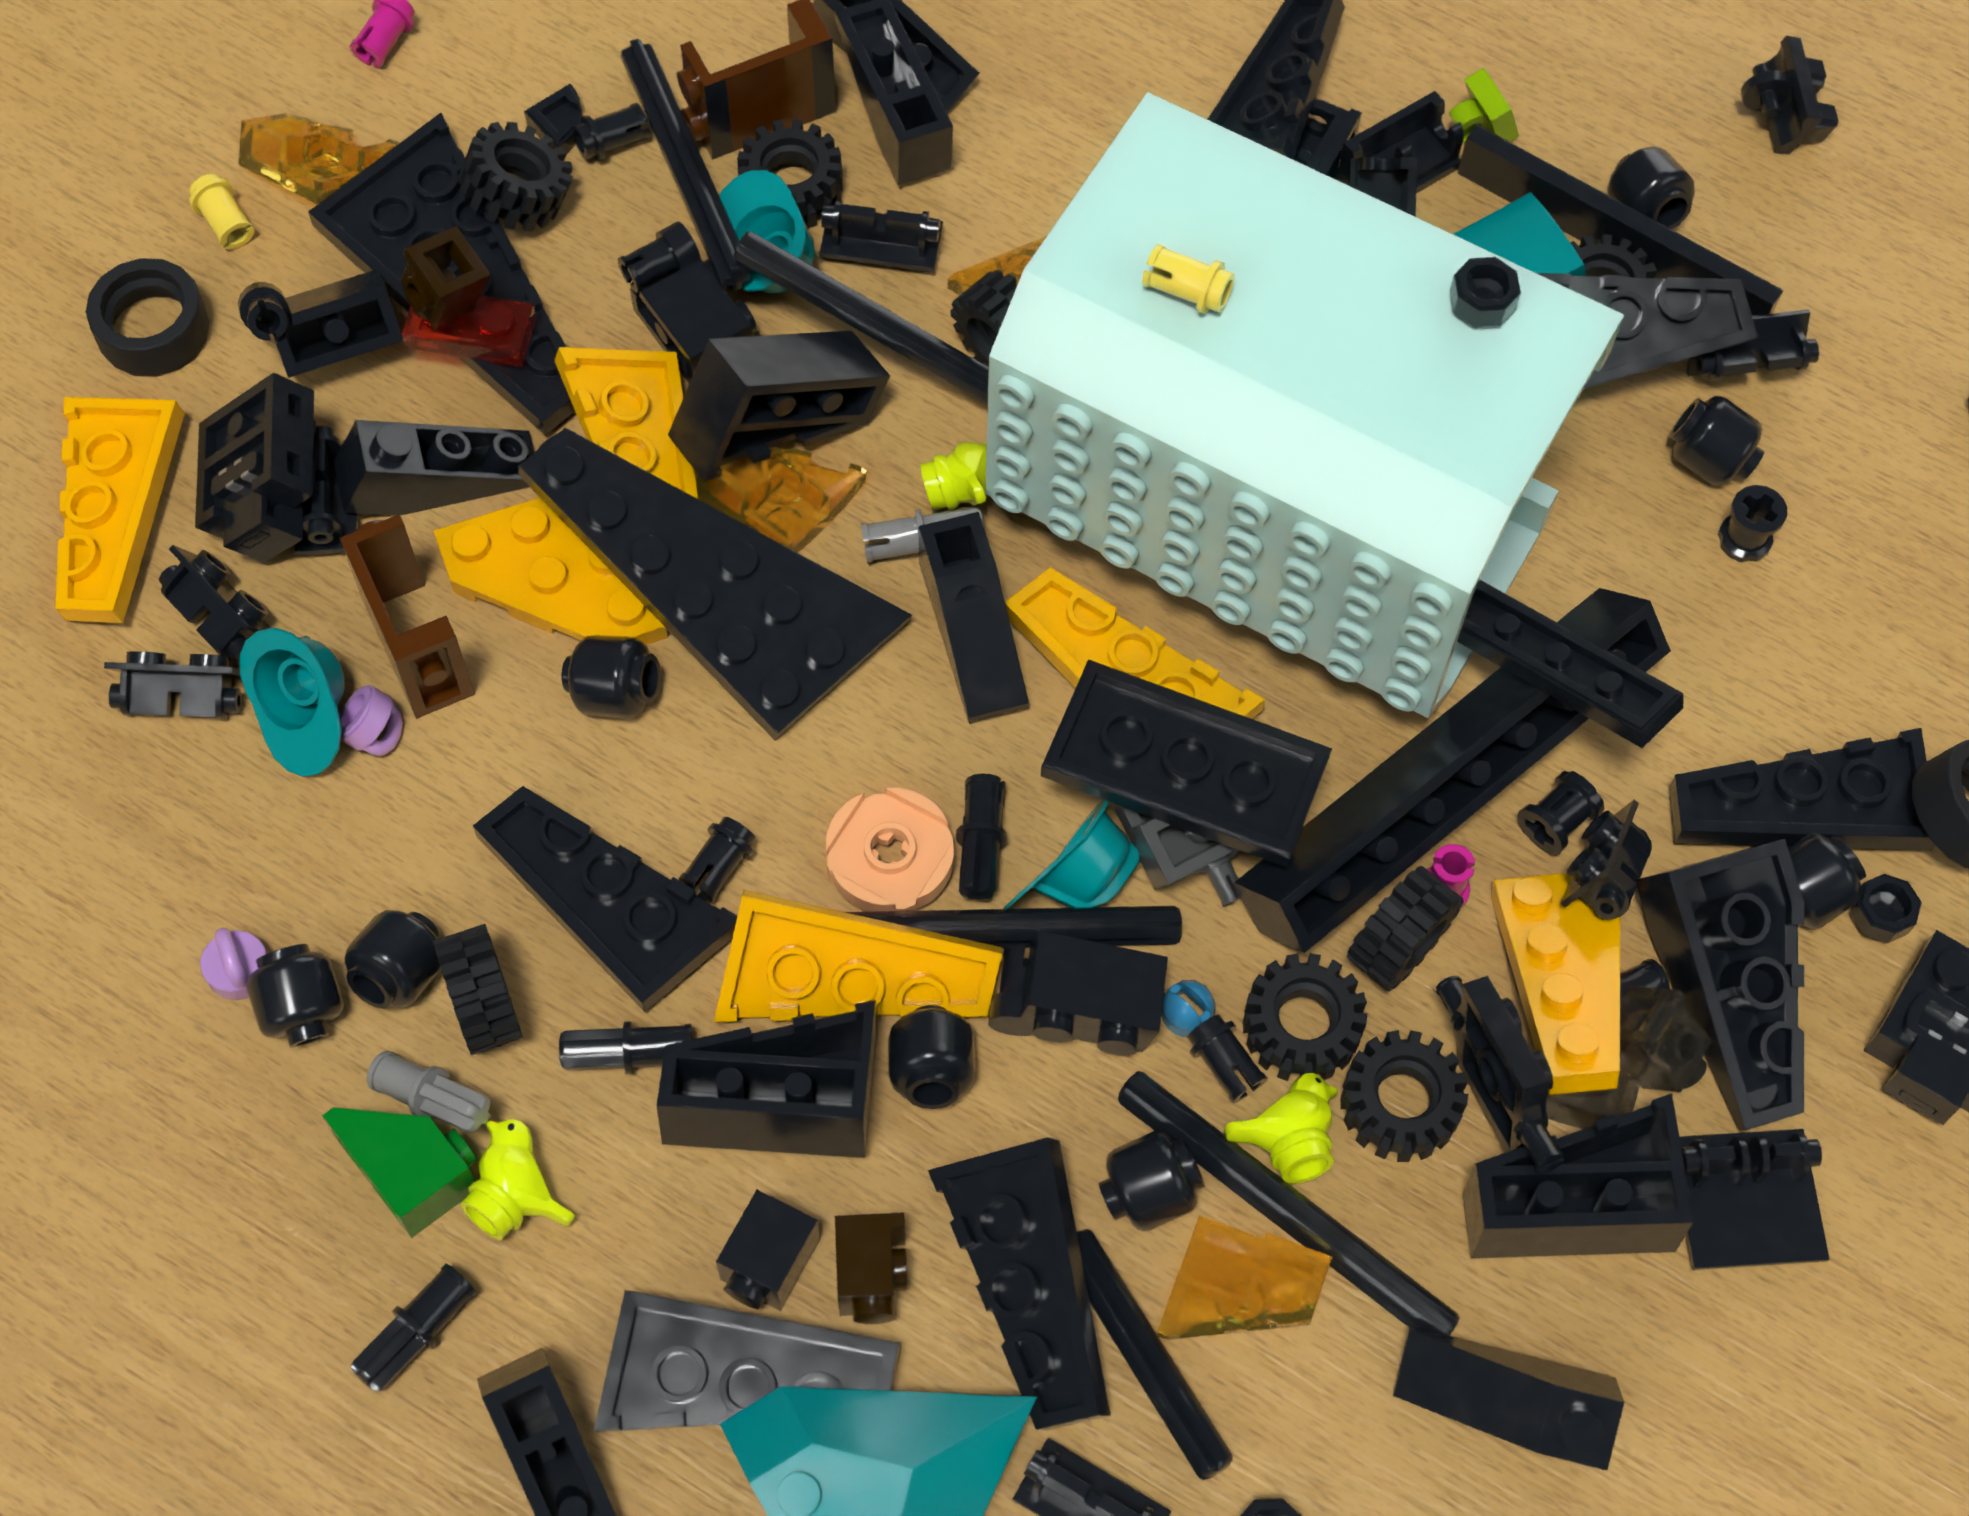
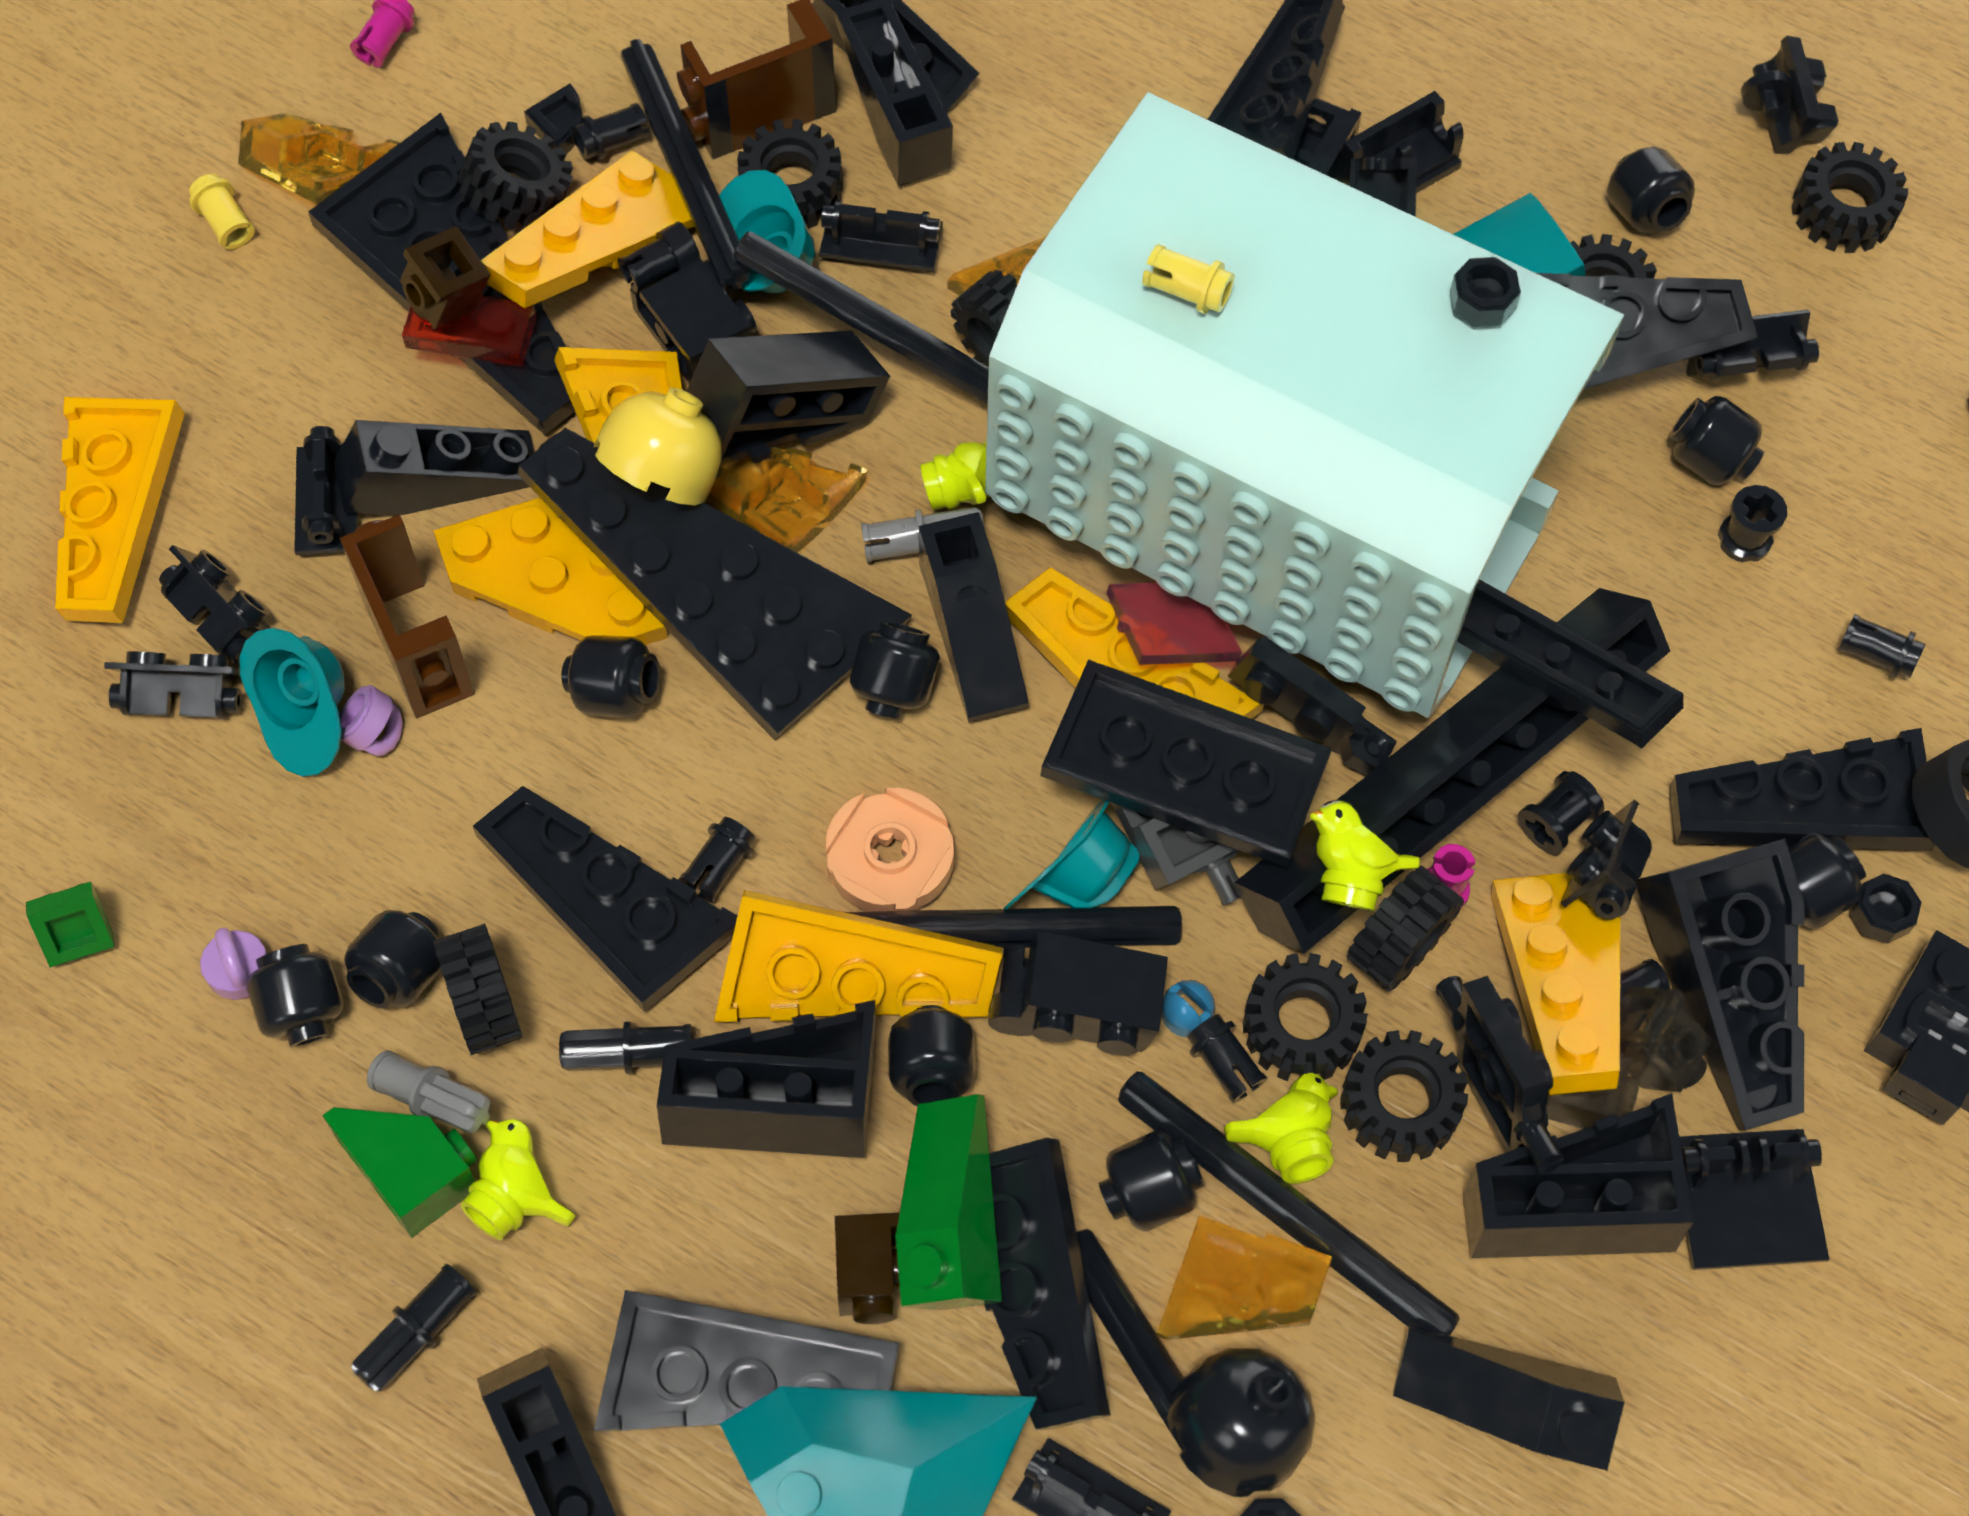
black tyre [85,258,210,376] -> none
black piece [195,372,316,563] -> none
black hinge [238,269,404,378] -> none
black brick [716,1190,820,1311] -> none
black axle [956,773,1007,901] -> none
lime tile [1449,68,1519,145] -> none
black tile [1457,125,1783,316] -> none
none -> green tile [26,881,115,967]
none -> yellow wing [481,150,694,308]
none -> light yellow cylinder [593,388,722,505]
none -> black head [850,621,940,719]
none -> green slope [896,1094,1002,1310]
none -> clear pink piece [1106,583,1242,665]
none -> black cylinder [1167,1348,1315,1497]
none -> black hinge [1228,636,1397,776]
none -> neon yellow animal [1310,800,1420,911]
none -> black tyre [1791,142,1908,253]
none -> black pin [1838,614,1926,679]

